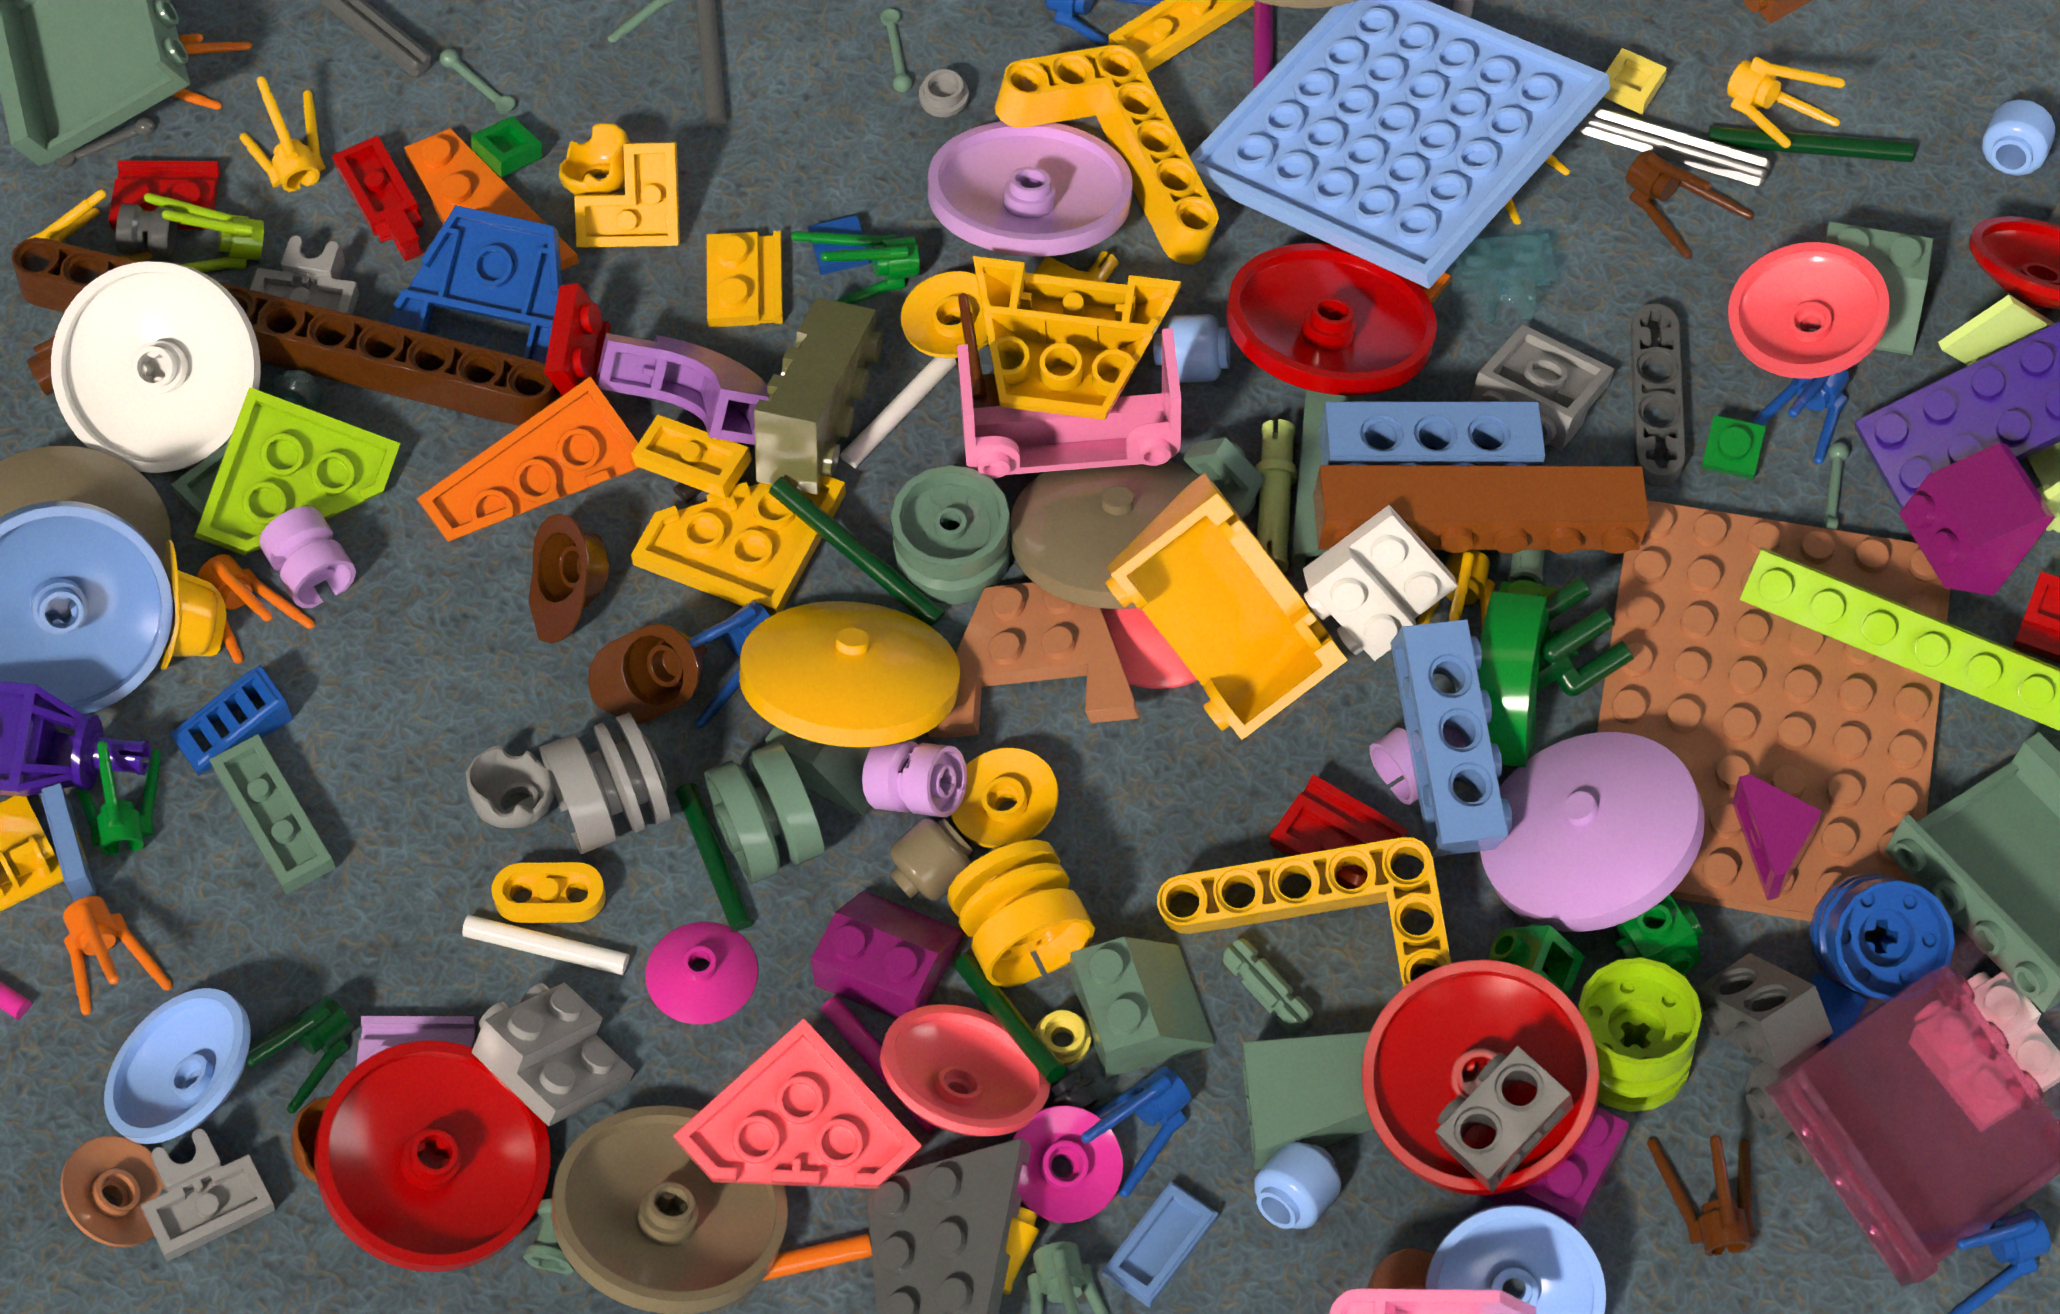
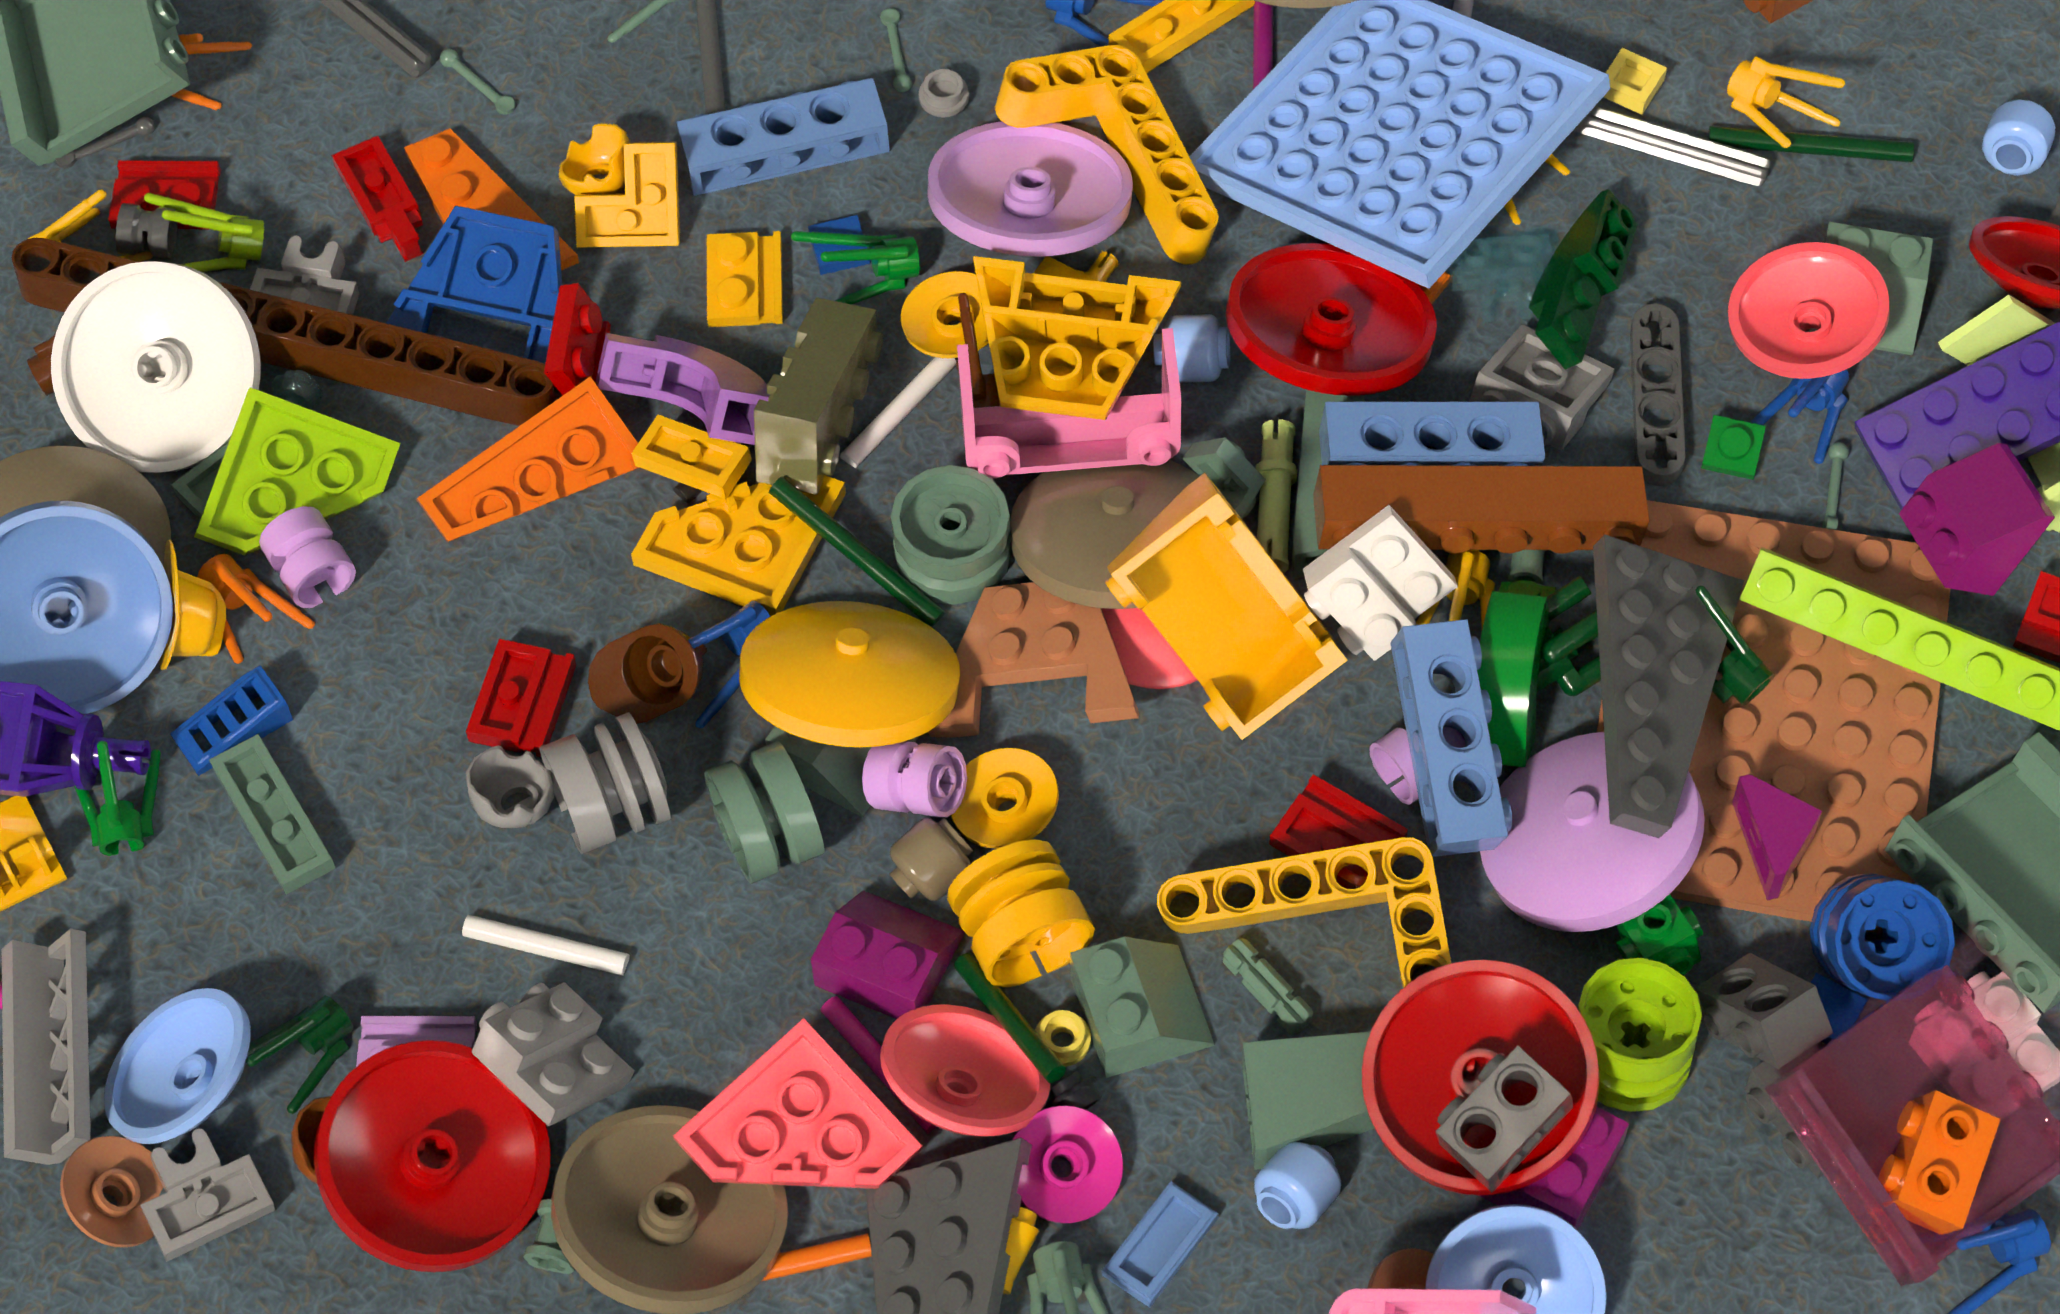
medium blue tile [40,783,97,902] -> none
orange plant [63,896,173,1015] -> none
yellow plant [240,76,326,192] -> none
green plate [471,116,542,177] -> none
yellow plate [491,862,606,923] -> none
reddish brown piece [529,513,610,644] -> none
dark pink dish [645,922,758,1025] -> none
dark green bar [675,783,753,932] -> none
blue plant [1081,1066,1192,1198] -> none
green brick [1488,924,1584,997] -> none
reddish brown plant [1626,150,1754,259] -> none
reddish brown plant [1647,1135,1755,1256] -> none
none -> light grey fence [1,929,91,1165]
none -> red plate [466,639,577,757]
none -> medium blue brick [676,78,890,196]
none -> dark green slope [1529,188,1637,369]
none -> dark grey wing [1593,535,1744,838]
none -> dark green plant [1695,585,1775,705]
none -> orange brick [1877,1090,2000,1235]

